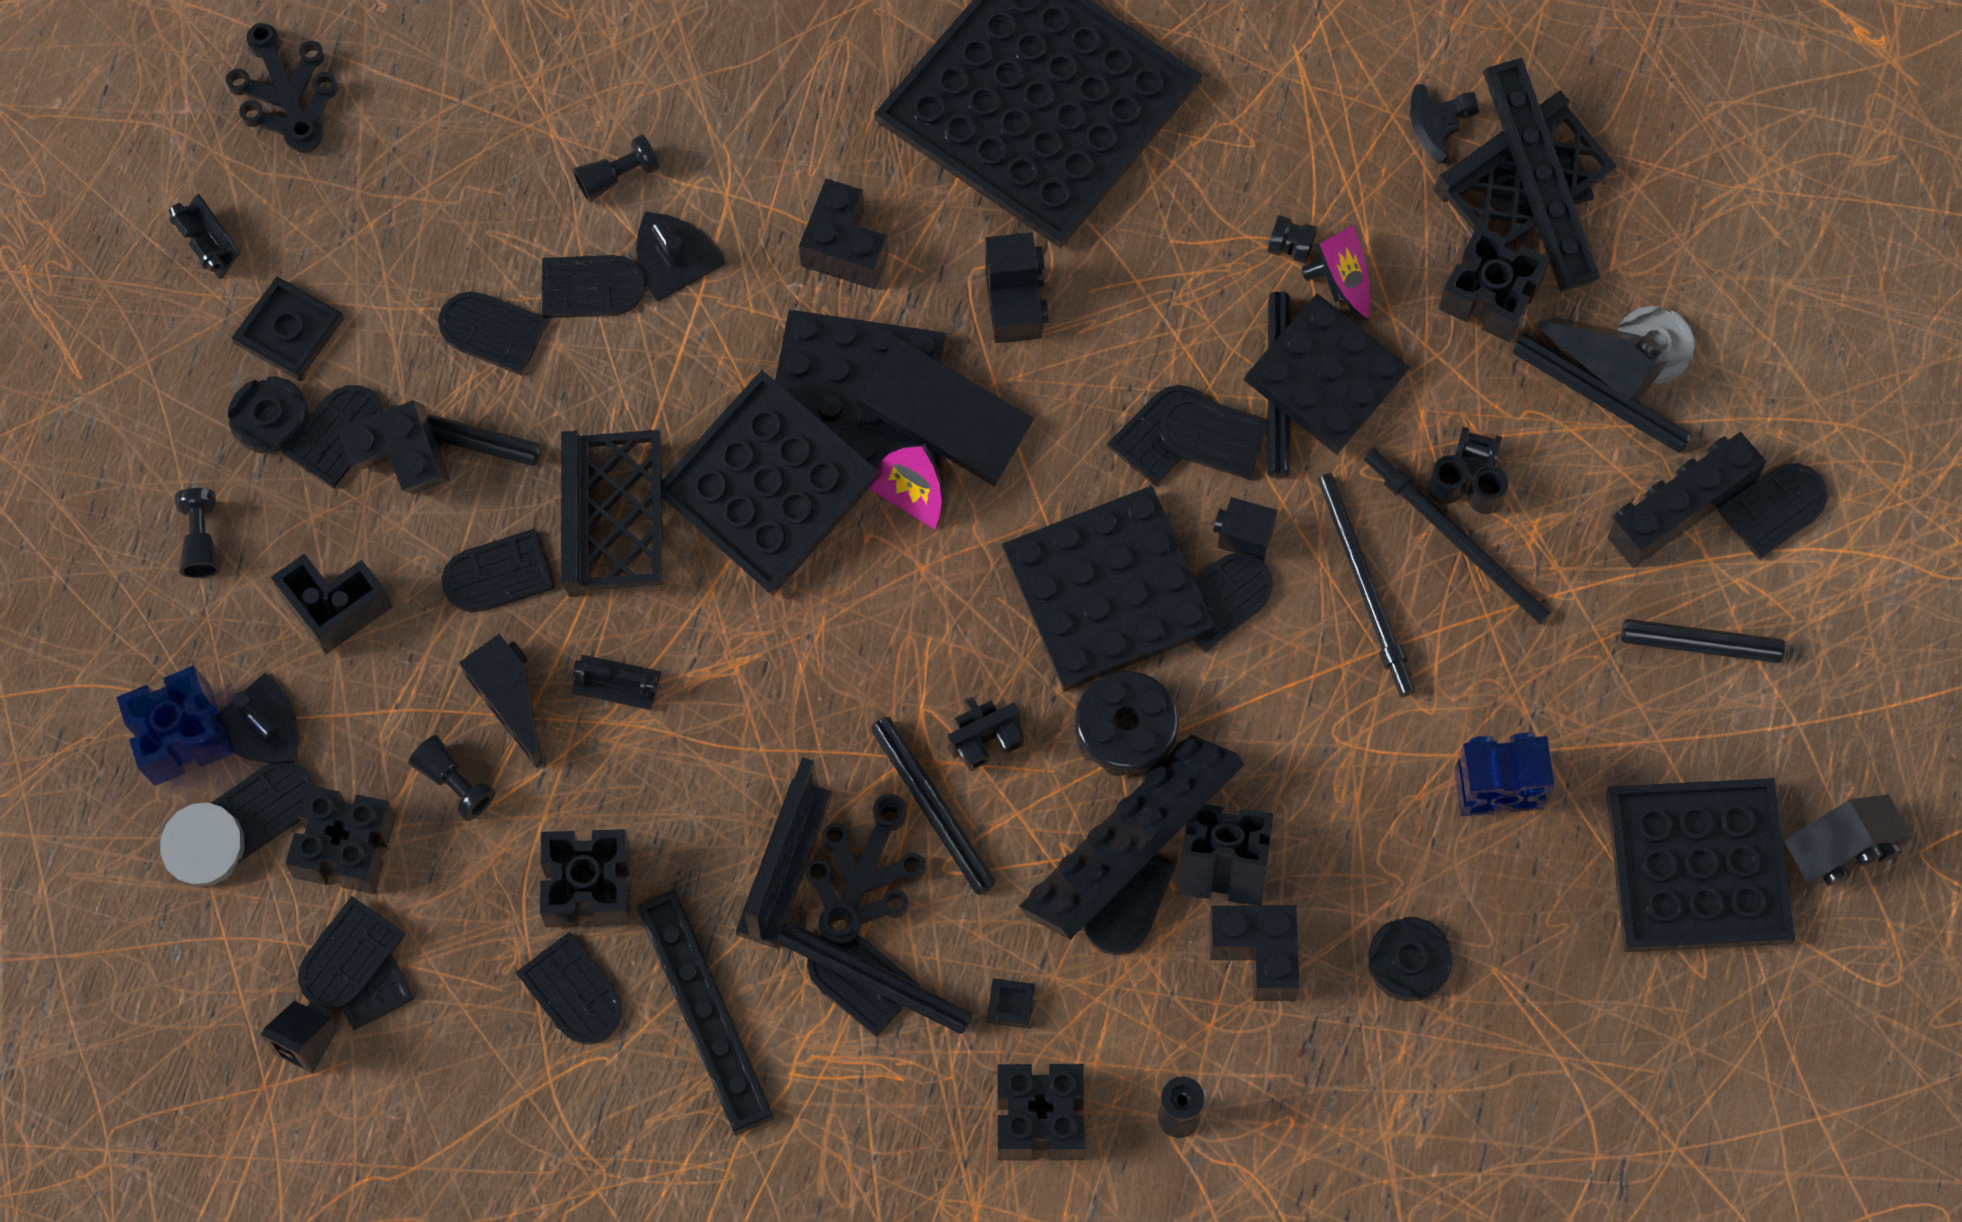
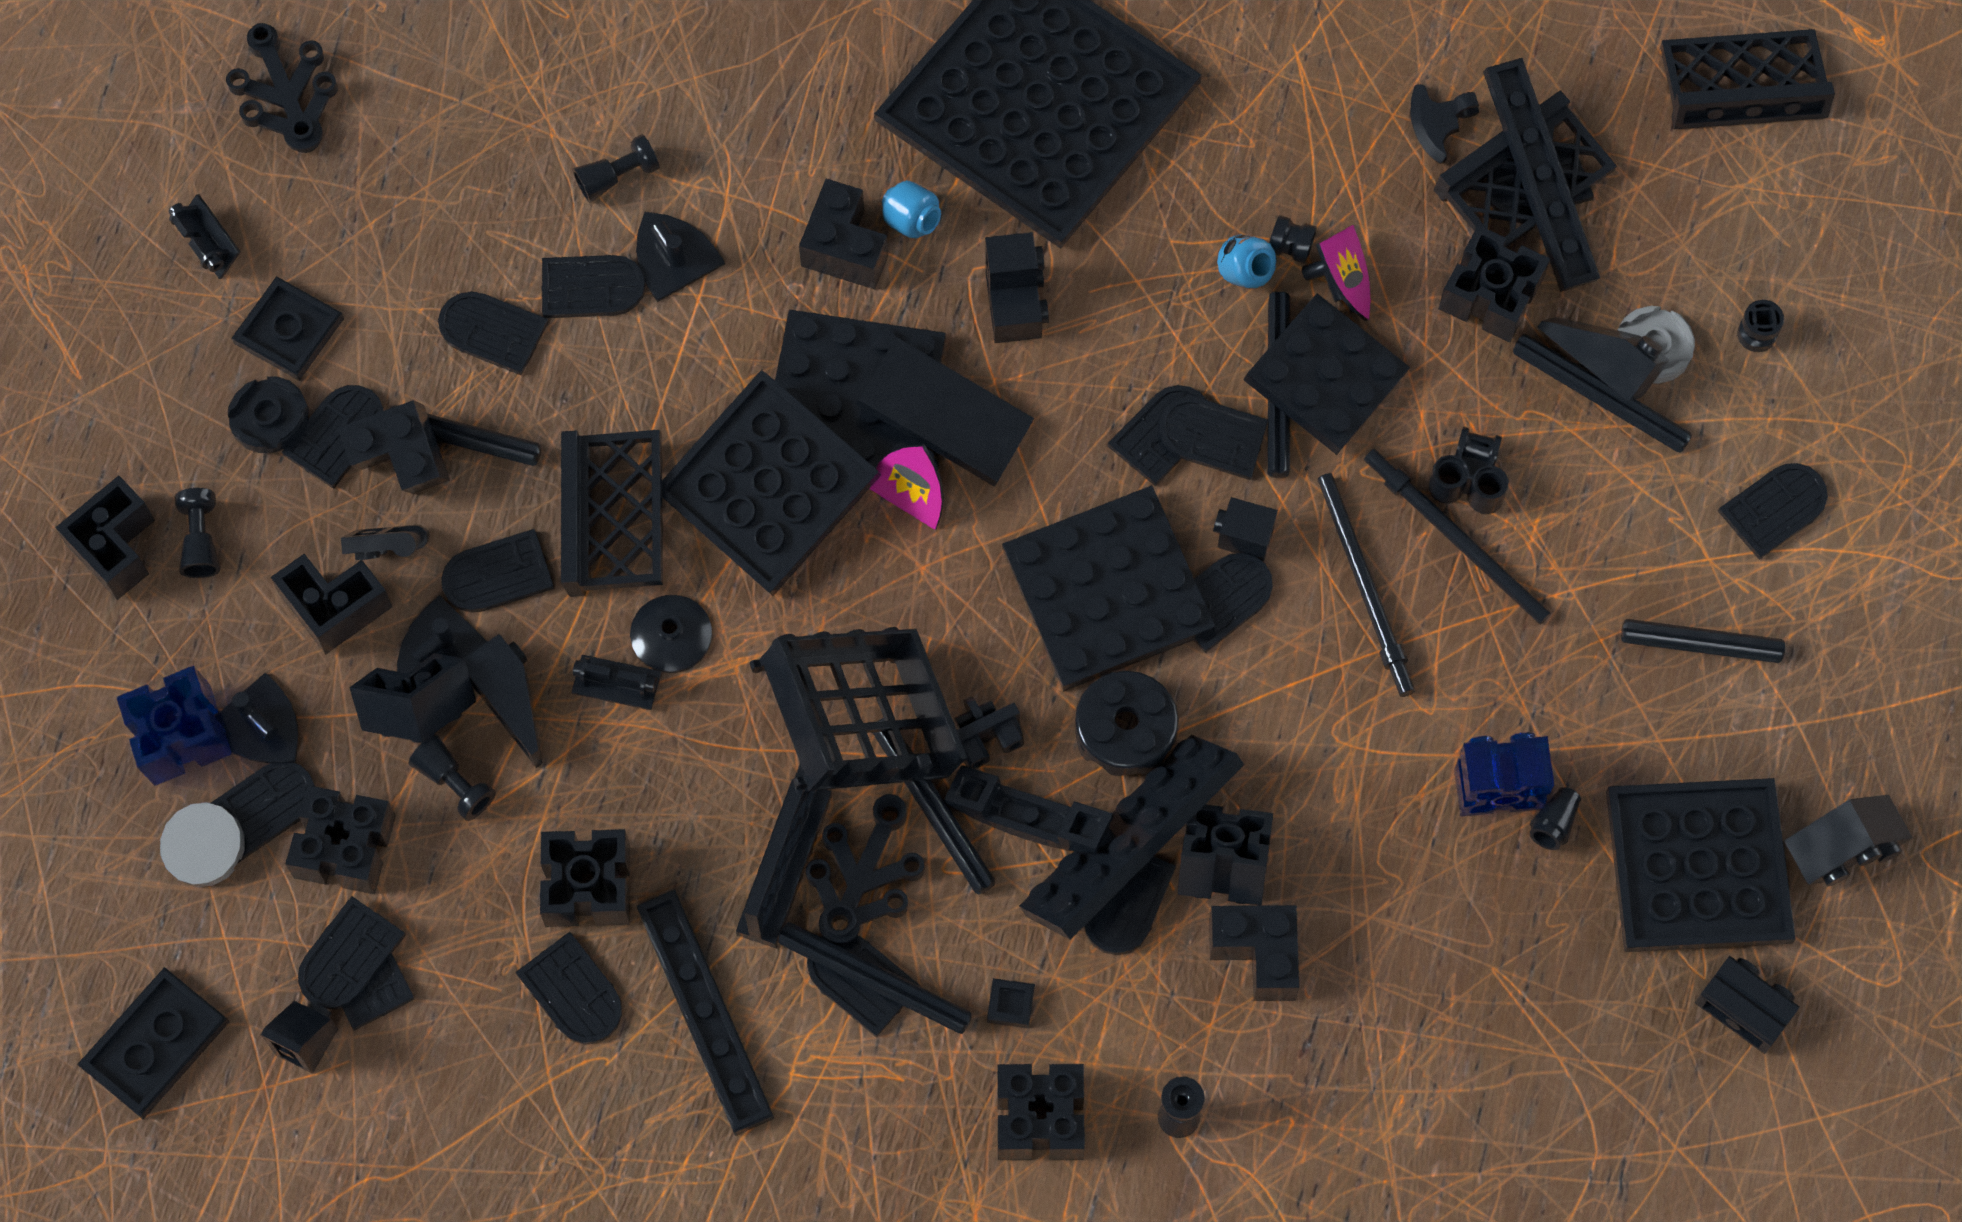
black tile [1367,917,1453,1002] -> none
black brick [1608,431,1767,568] -> none
none -> black brick [55,475,155,600]
none -> black tile [77,967,229,1119]
none -> black plate [341,524,430,560]
none -> black brick [349,653,476,743]
none -> black shield [397,595,488,673]
none -> black dish [630,595,712,673]
none -> black window [749,627,968,791]
none -> dark azure head [882,180,941,239]
none -> black slope [944,765,1113,853]
none -> dark azure head [1217,234,1277,289]
none -> black cone [1529,787,1581,850]
none -> black fence [1660,29,1835,129]
none -> black brick [1695,955,1800,1054]
none -> black wheel [1737,299,1784,352]

